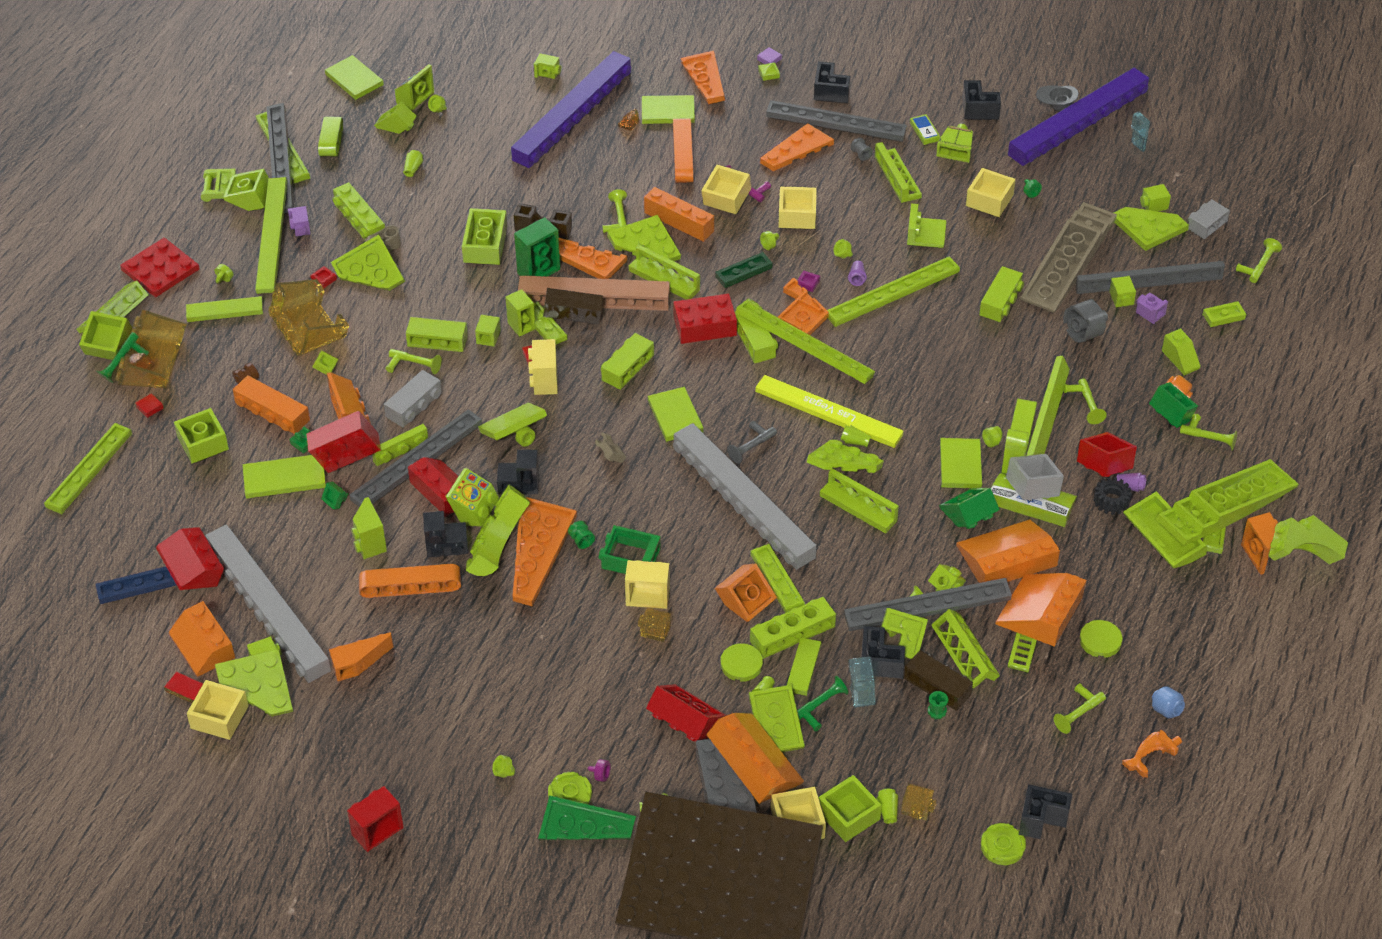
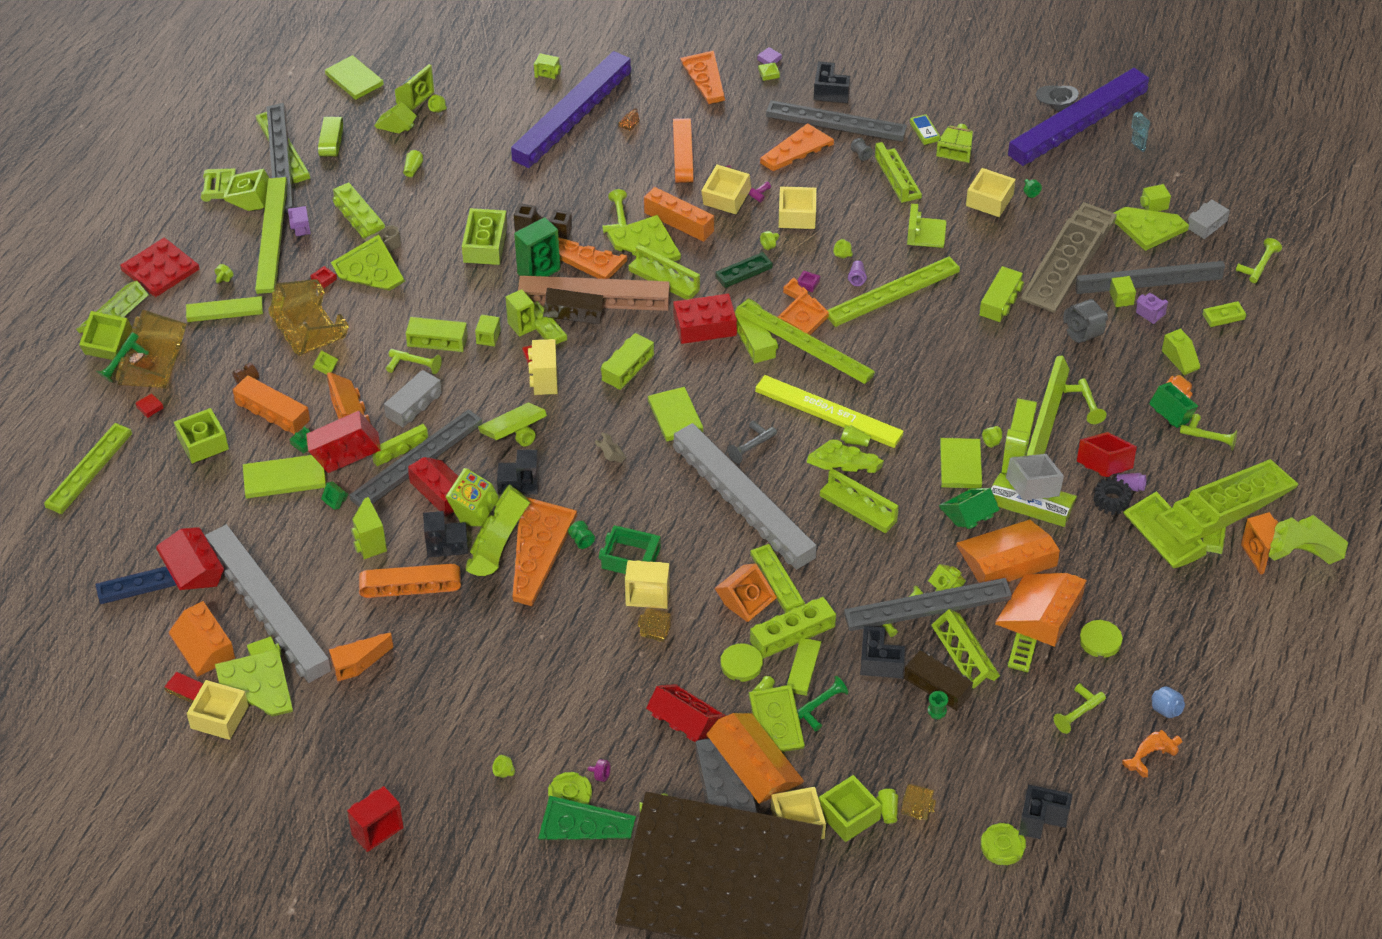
lime tile [642,95,695,124] -> none
clear light blue slope [848,657,875,708] -> none
lime plate [881,608,928,659] -> none
black brick [962,80,1001,120] -> none

